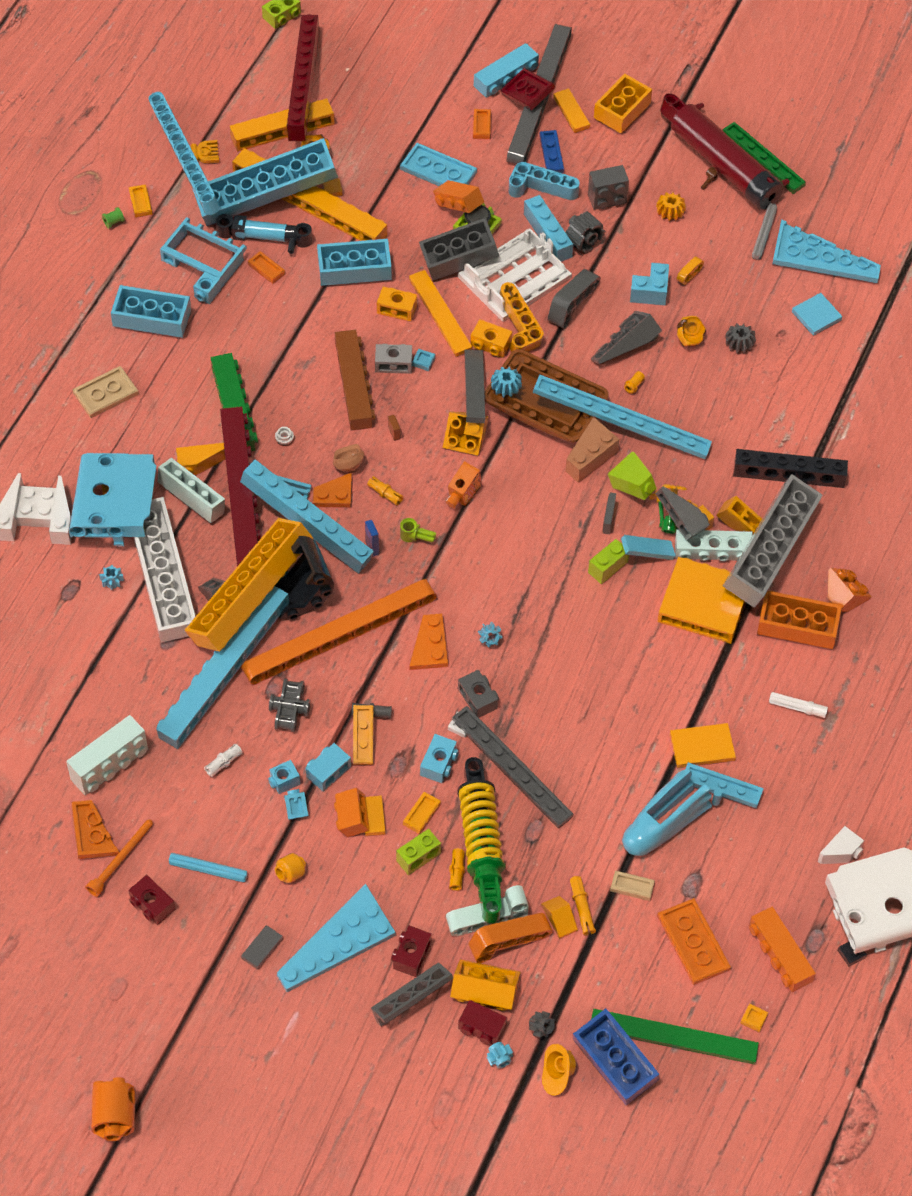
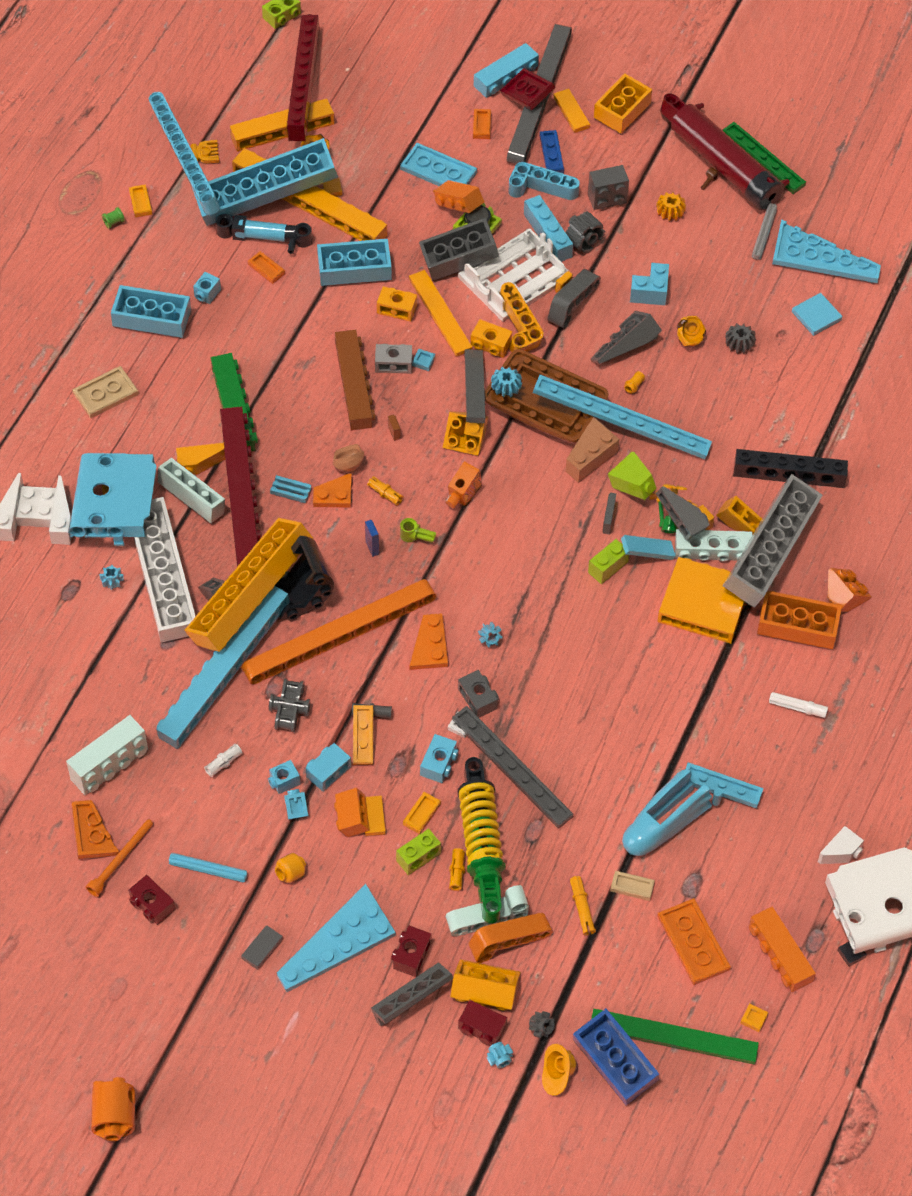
medium azure hinge [160,217,247,288] -> none
medium azure brick [240,459,374,574] -> none
white plate [275,427,294,445] -> none
light orange slope [541,896,578,939] -> none
light orange tile [670,723,736,768] -> none
light orange beam [676,256,704,285] -> none
none -> light orange tile [555,271,573,293]

